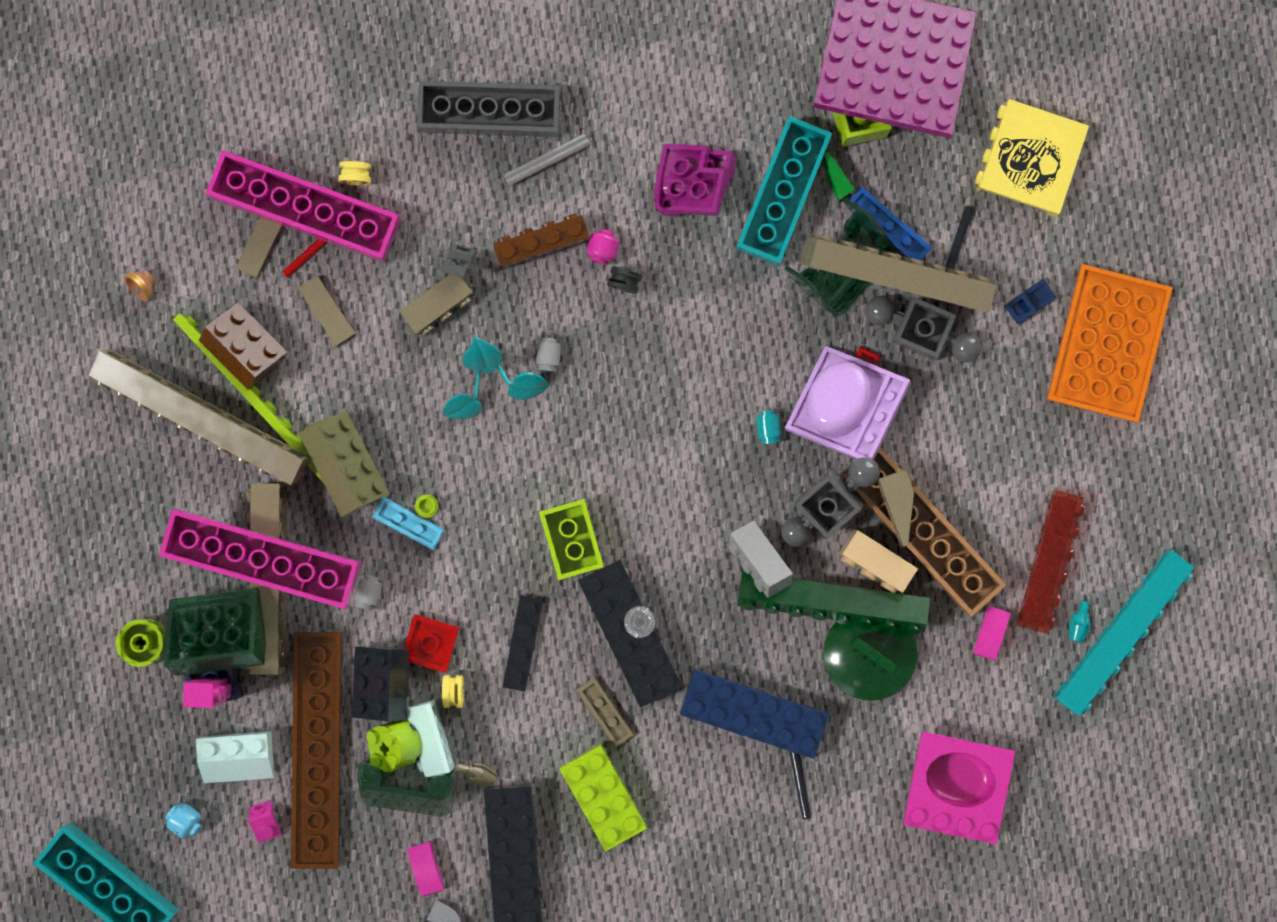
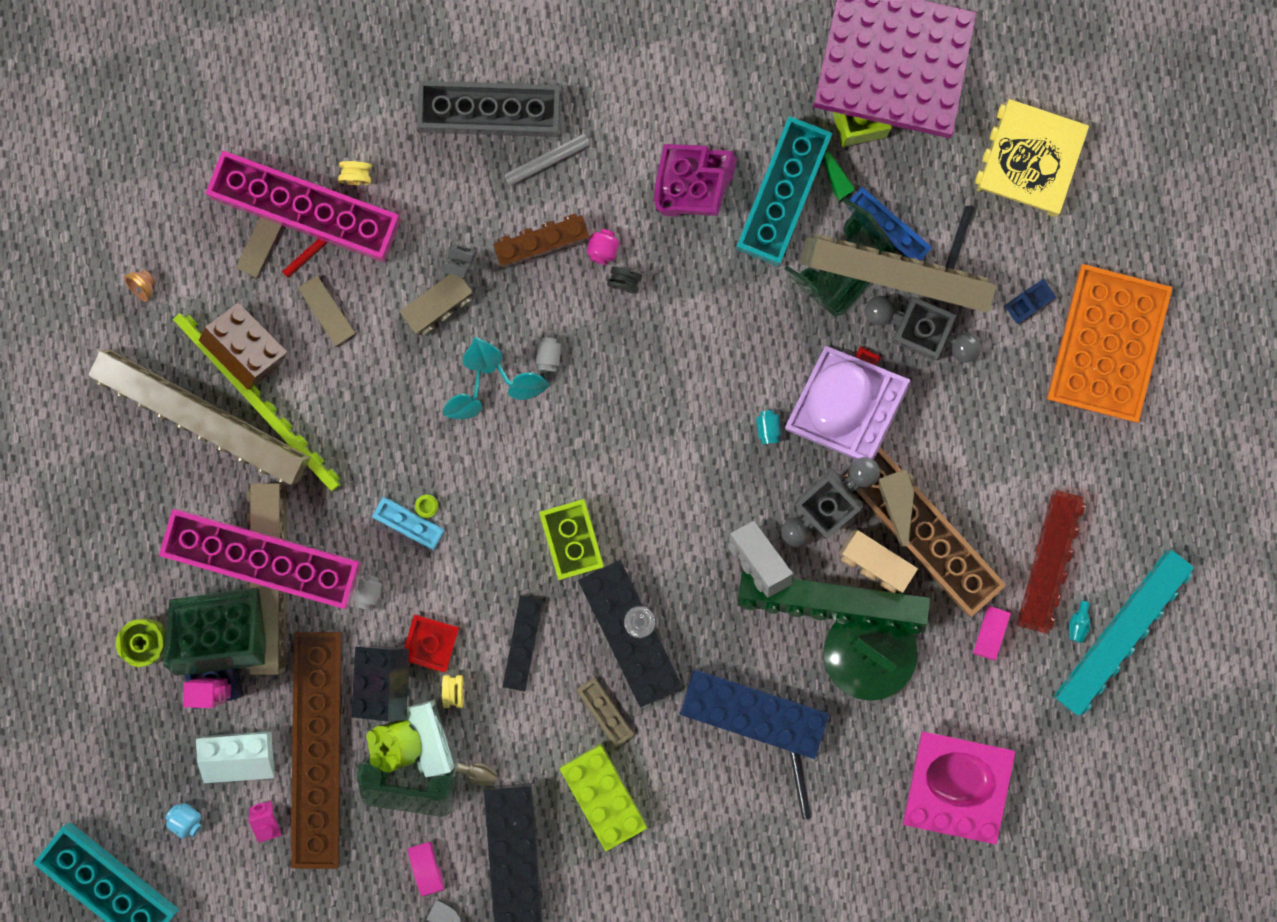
olive brick [298,411,389,517] -> none

